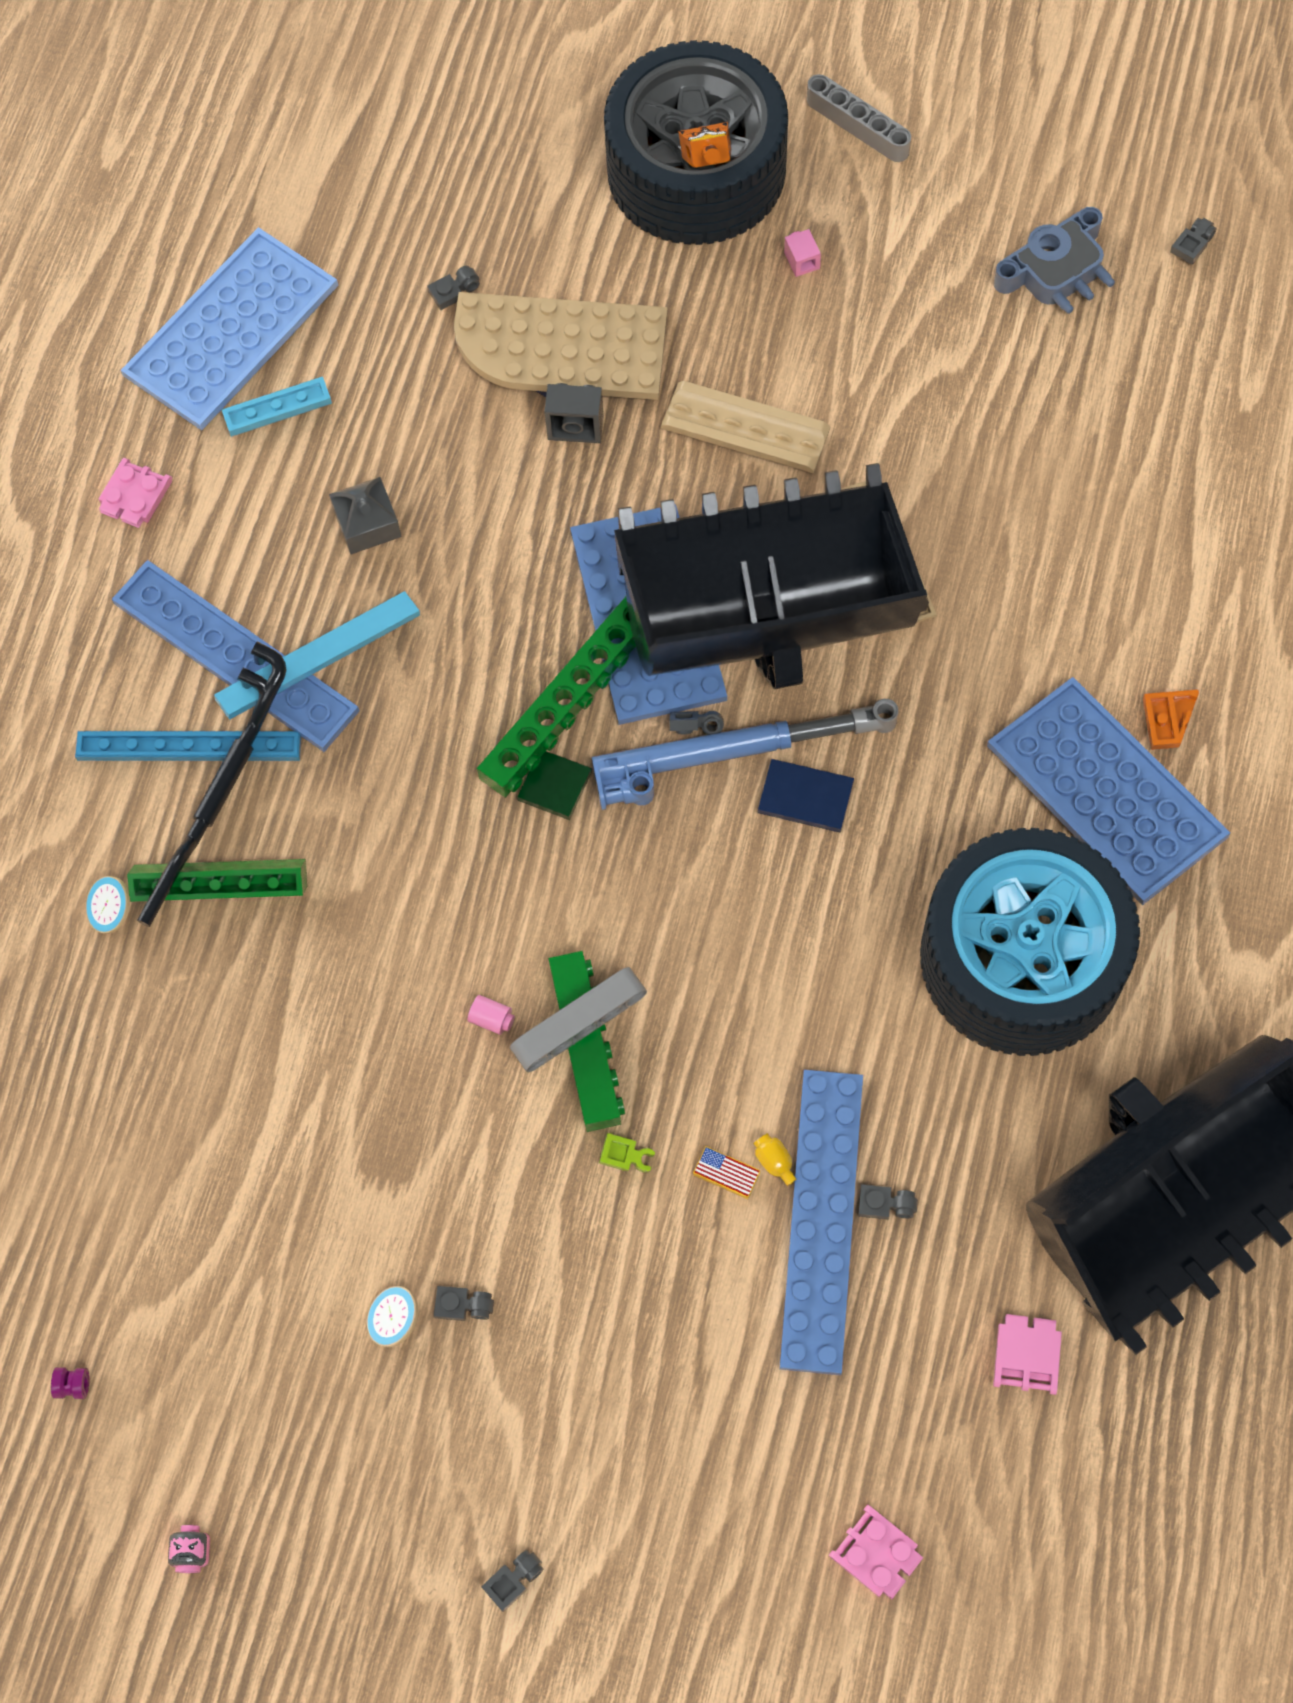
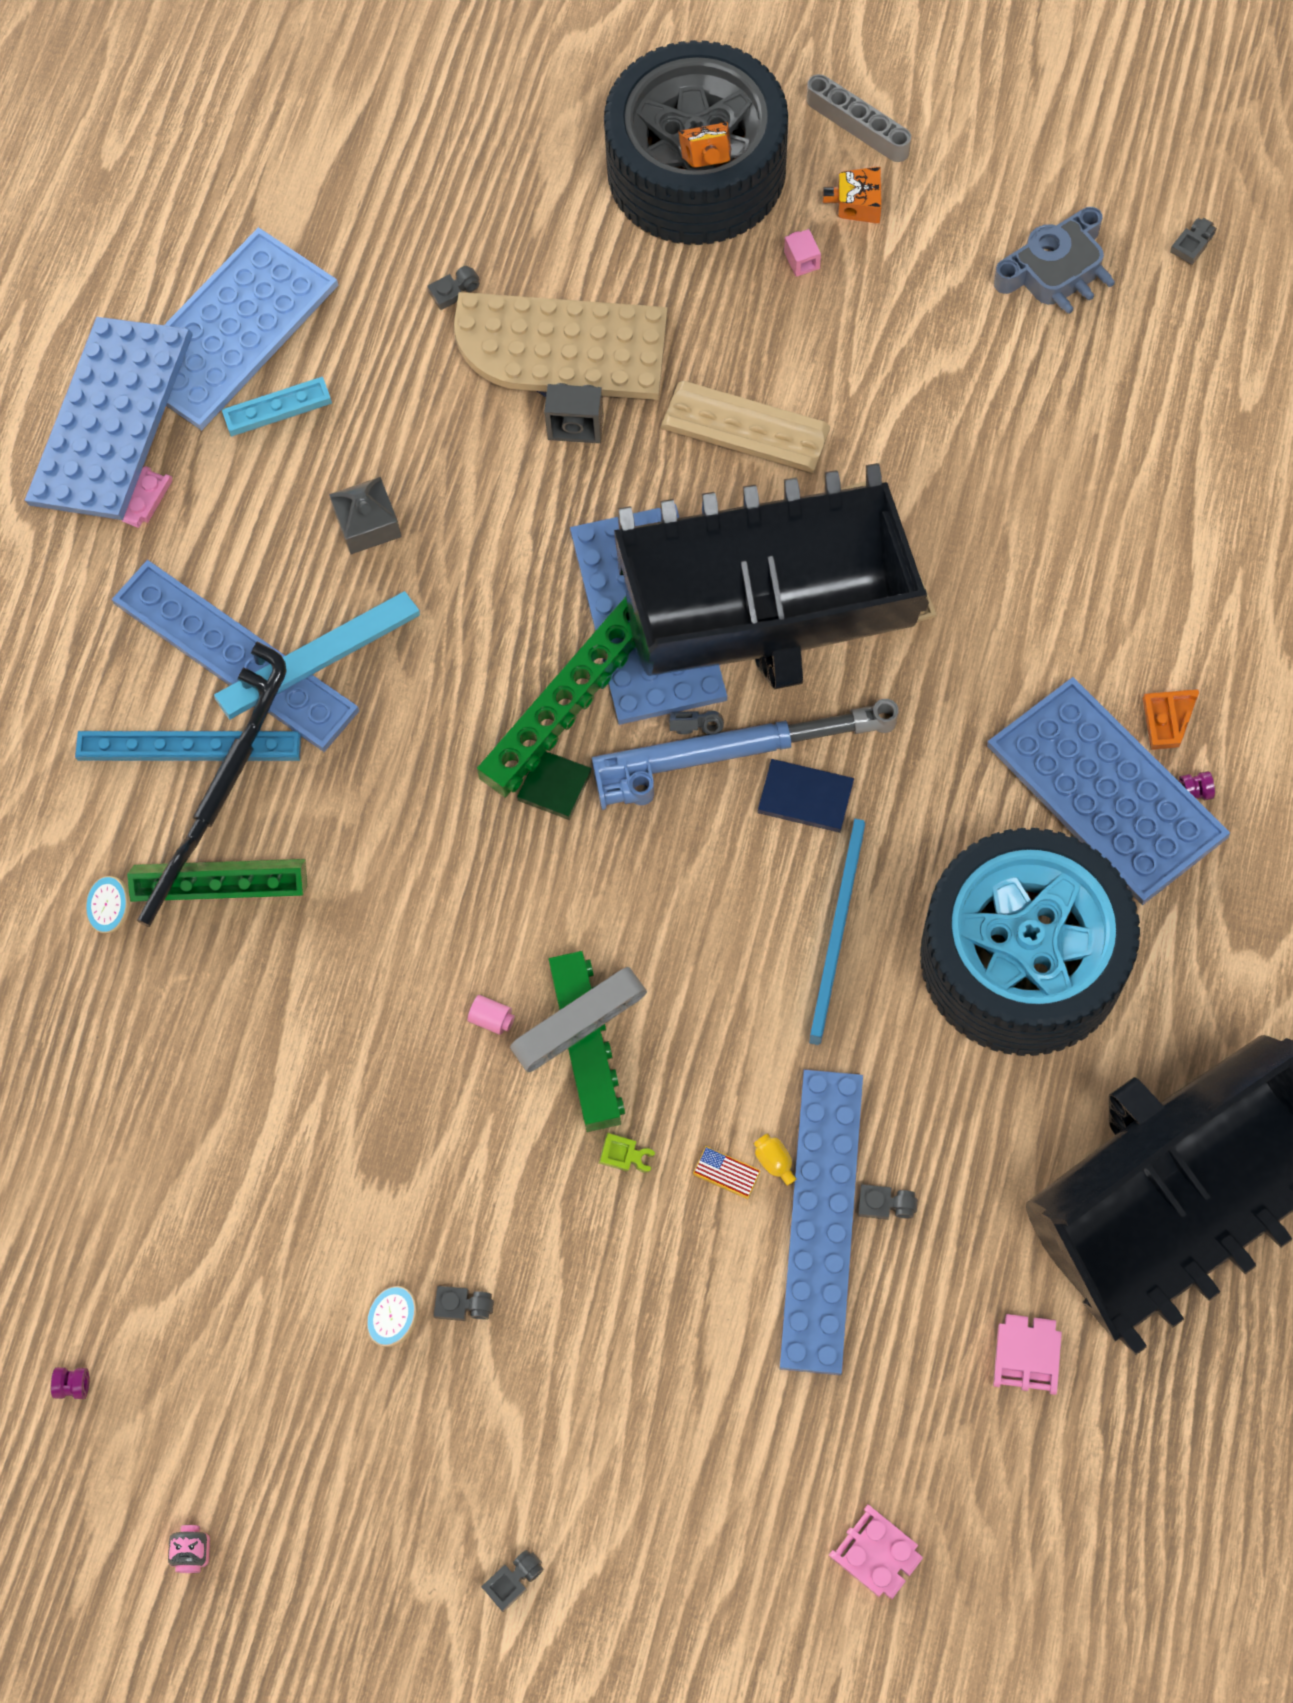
none -> medium blue plate [24,317,193,520]
none -> dark azure tile [809,818,865,1045]
none -> orange torso [823,167,881,223]
none -> magenta wheel [1179,771,1215,800]

